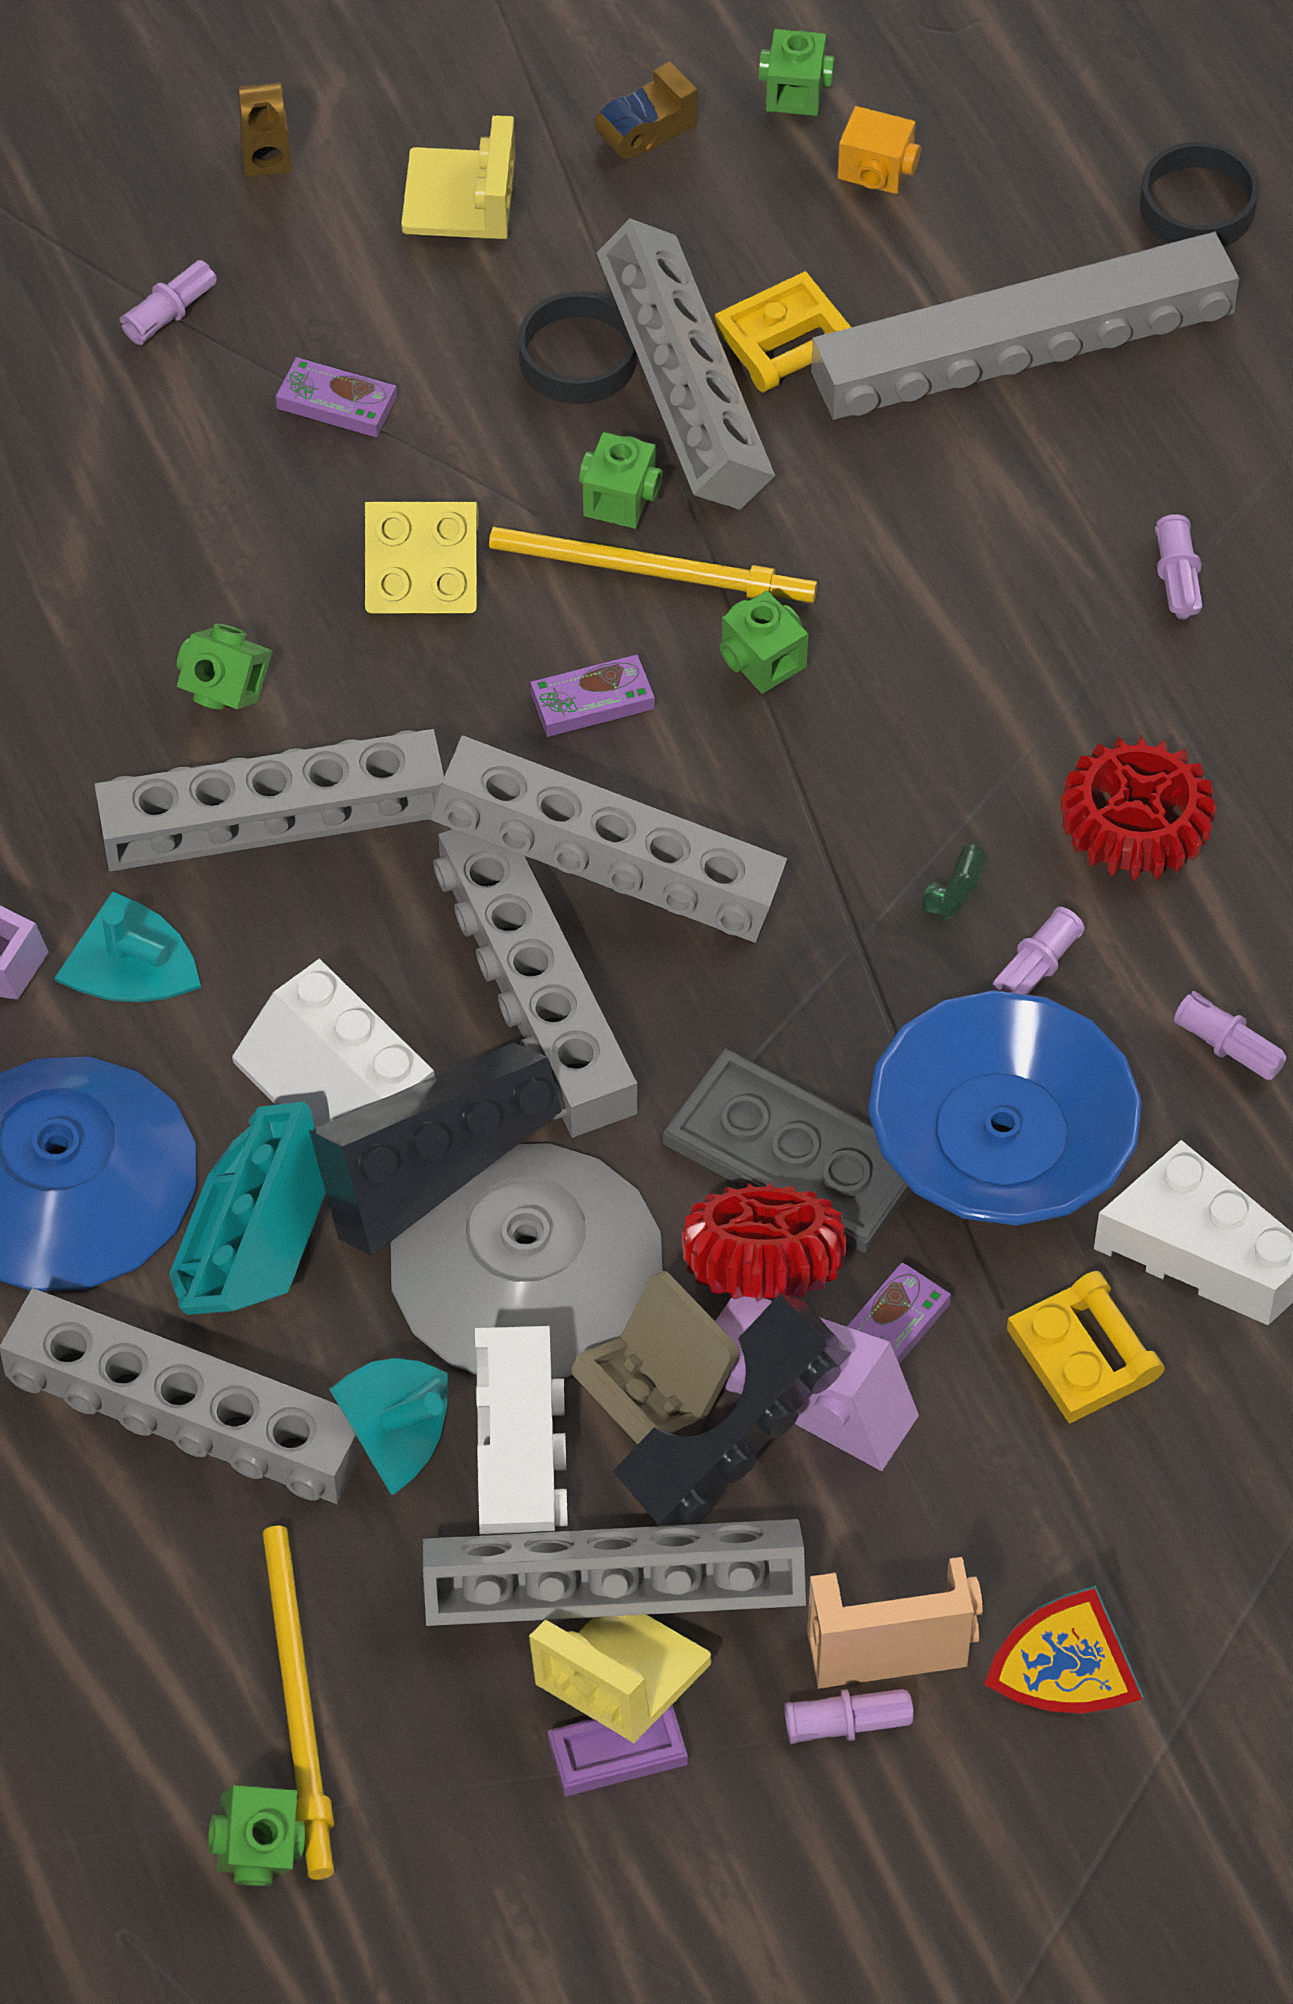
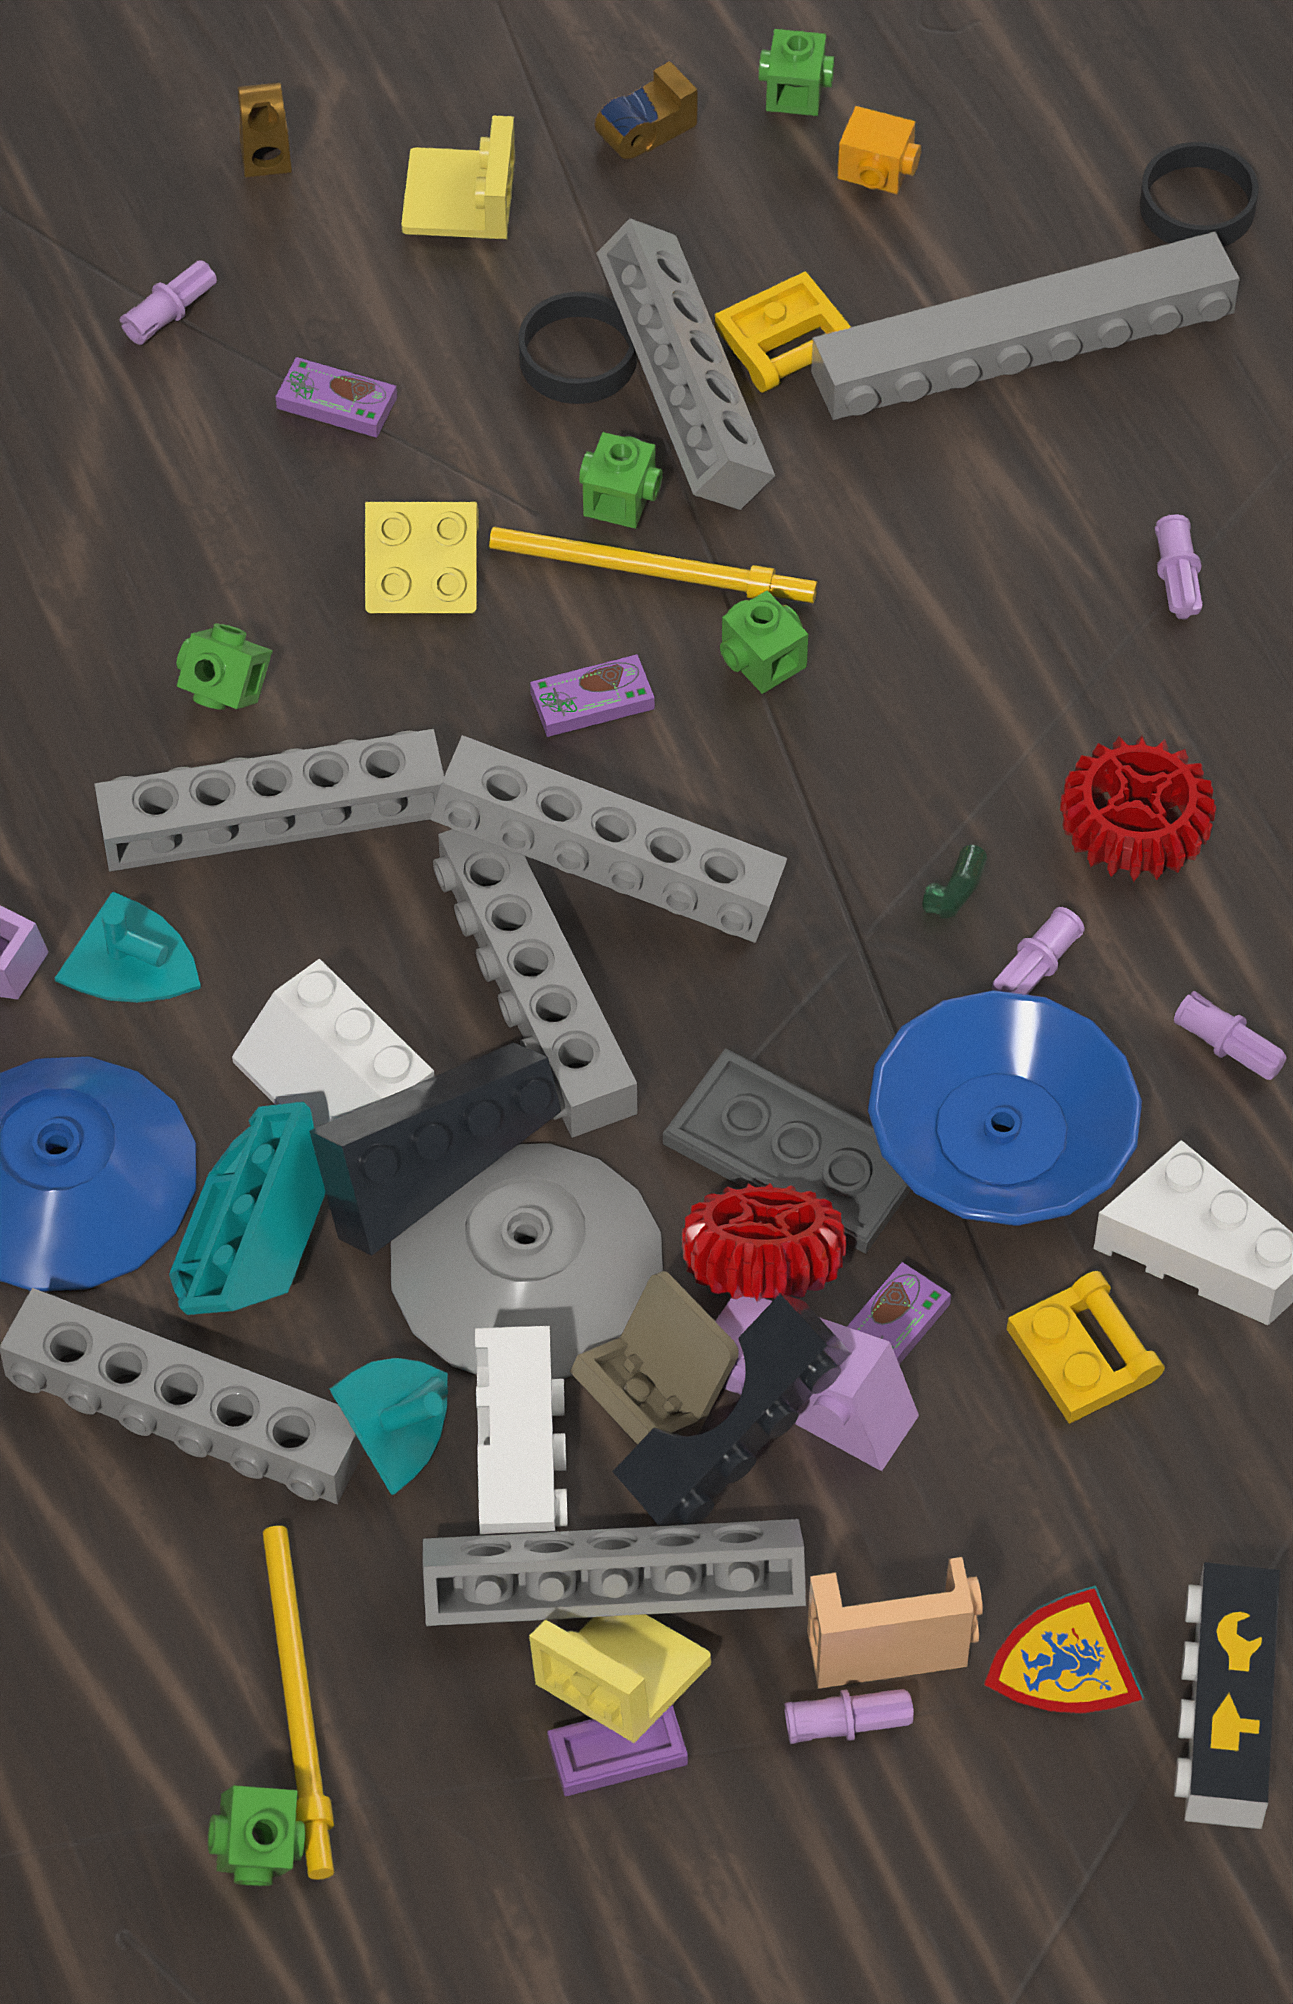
none -> black brick [1174,1562,1280,1829]

